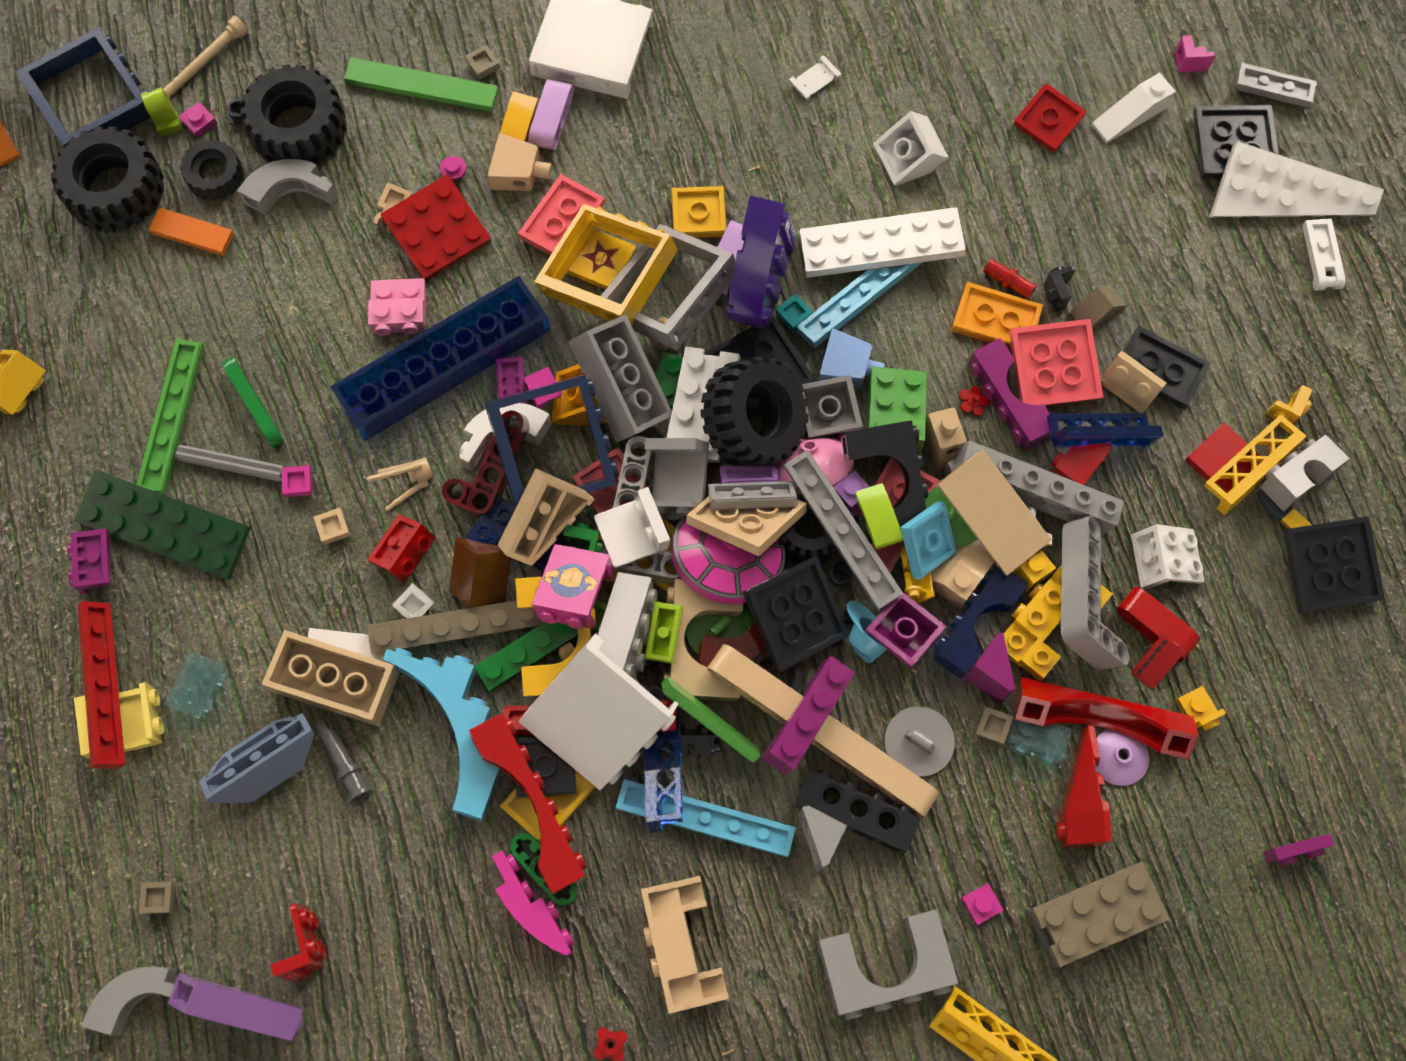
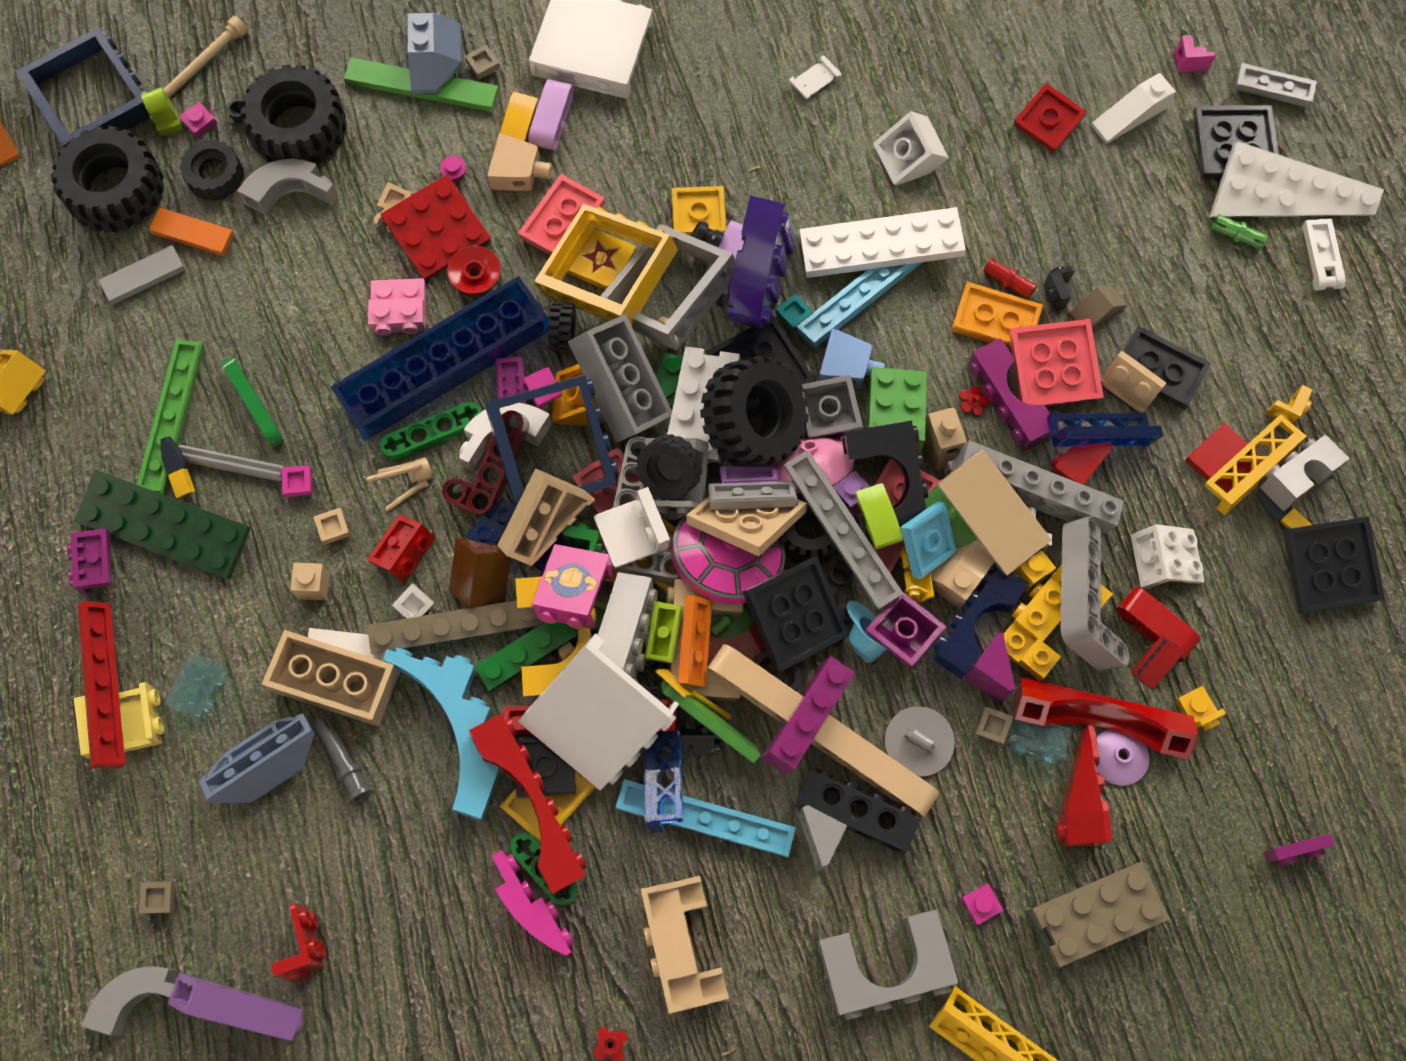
none -> light grey tile [99,245,186,305]
none -> piece [160,436,195,498]
none -> tan brick [290,563,330,601]
none -> green beam [380,402,482,461]
none -> sand blue wedge [408,13,462,94]
none -> red dish [447,246,501,295]
none -> black tyre [548,302,576,353]
none -> black tyre [636,434,703,501]
none -> yellow piece [656,669,732,720]
none -> orange plate [678,595,712,688]
none -> black wheel [690,220,724,247]
none -> bright green pin [1211,214,1268,250]

